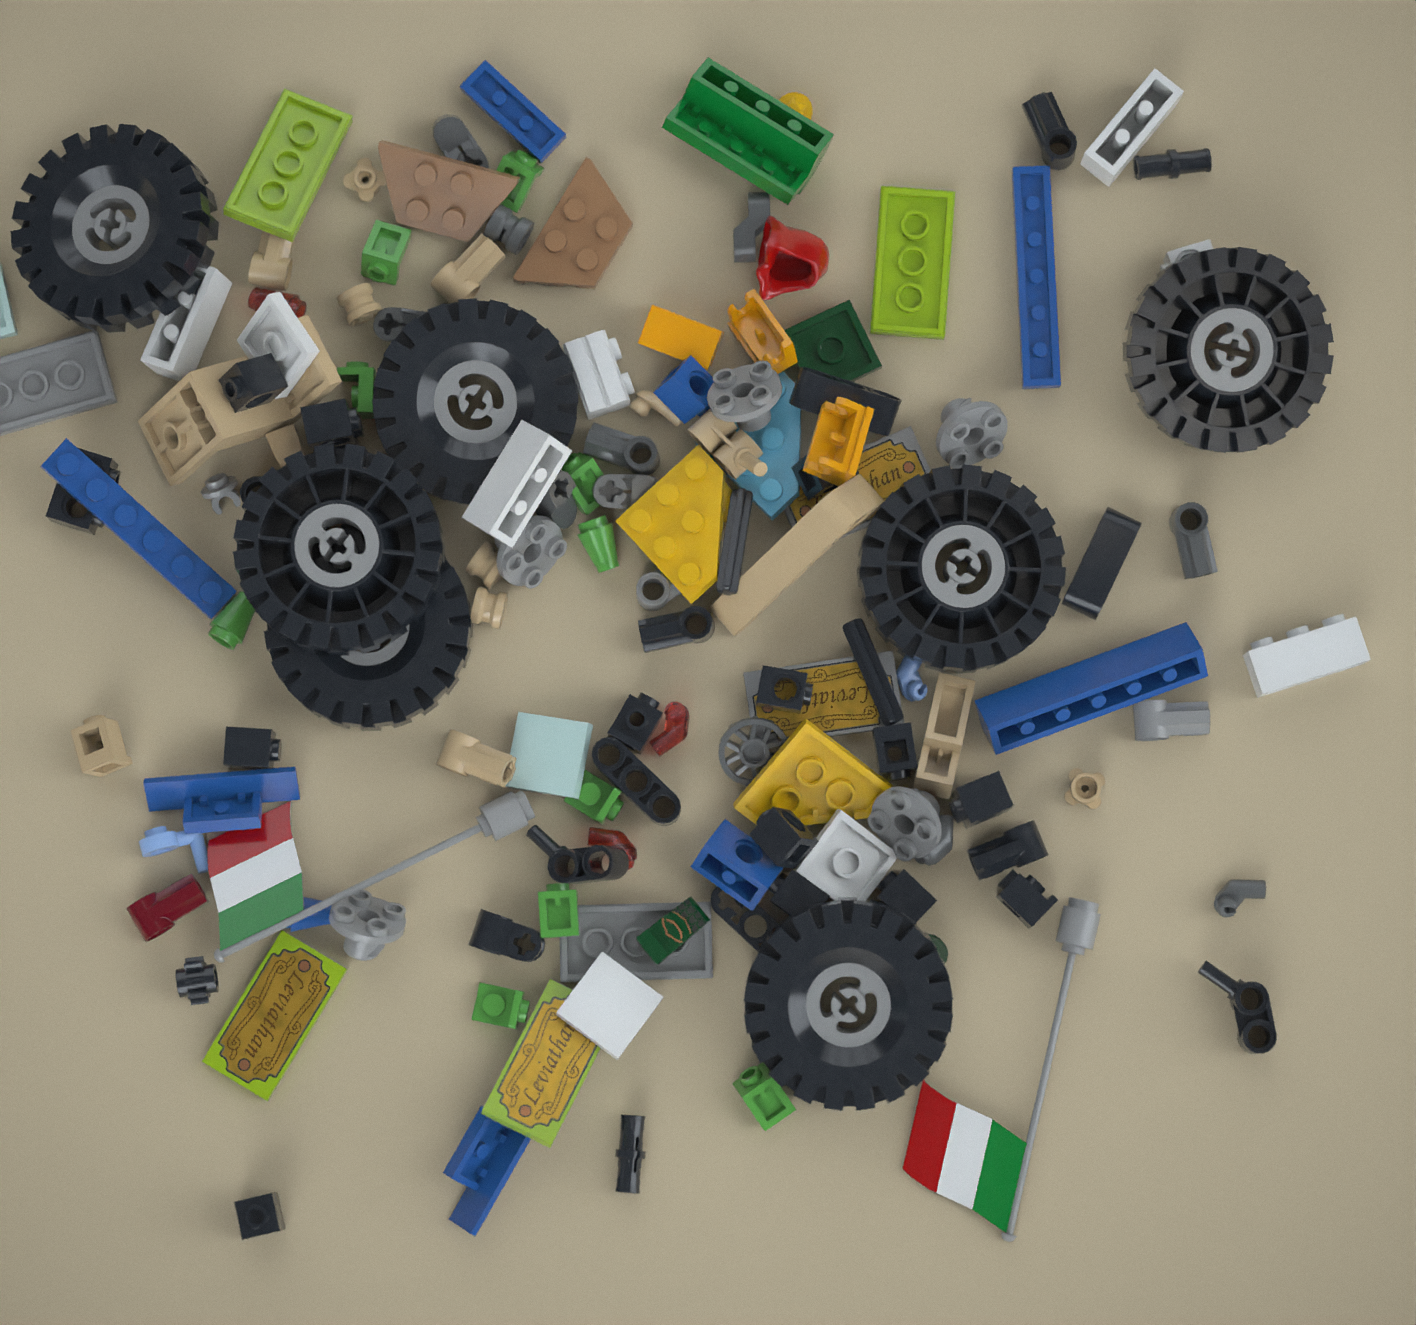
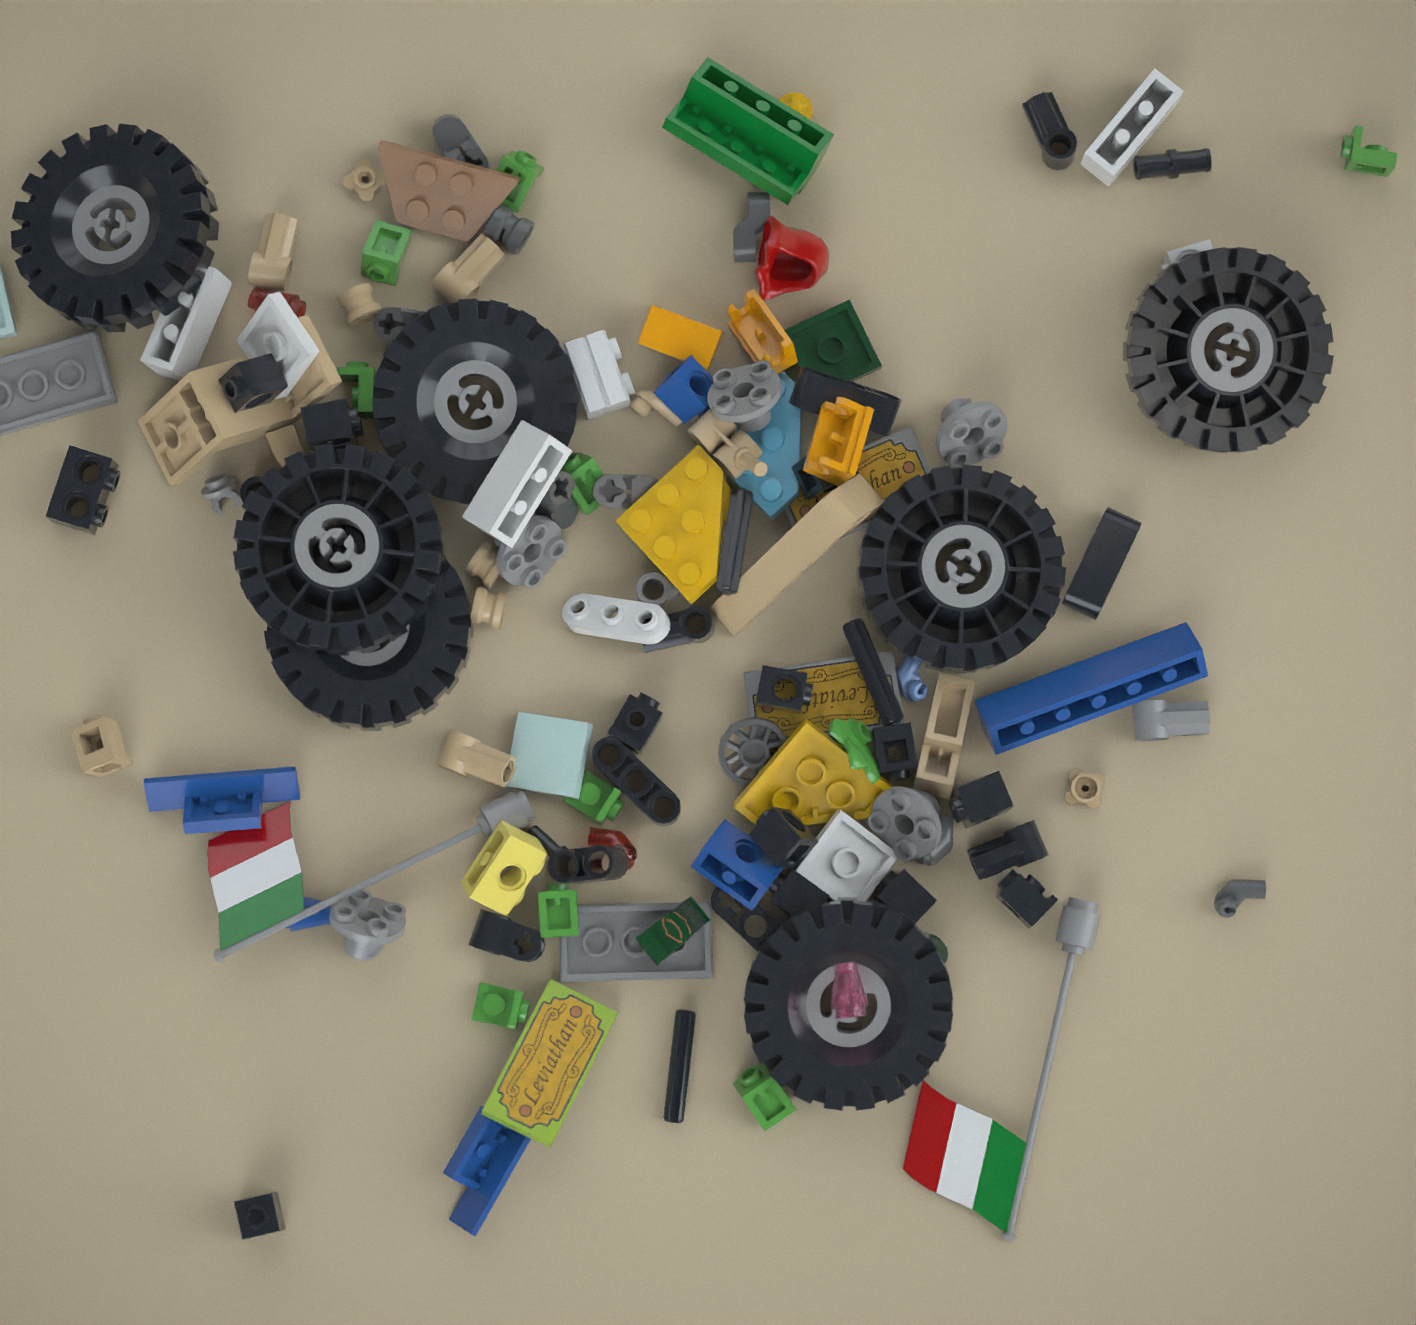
blue plate [40,438,237,620] -> none
dark red piece [126,873,209,942] -> none
light blue plate [139,826,208,874] -> none
black gear [176,956,219,1006] -> none
tile [202,930,348,1101] -> none
bright green cone [208,591,255,650] -> none
lime tile [223,88,352,242] -> none
black brick [223,726,282,769] -> none
blue plate [460,60,566,164] -> none
medium nougat wing [513,157,633,289] -> none
white tile [556,952,663,1060] -> none
bright green cone [577,515,619,573] -> none
dark grey piece [583,423,660,475] -> none
black pin [615,1115,646,1194] -> none
clear red arm [649,701,690,757] -> none
lime tile [870,186,955,340] -> none
blue plate [1012,165,1061,389] -> none
dark grey piece [1169,502,1218,580] -> none
black beam [1197,960,1277,1054] -> none
white brick [1243,614,1371,698] -> none
none -> light yellow brick [461,820,547,916]
none -> white plate [562,593,670,644]
none -> black axle [663,1009,696,1123]
none -> bright green plate [829,718,880,784]
none -> clear pink cone [831,962,869,1019]
none -> bright green bracket [1340,125,1397,177]

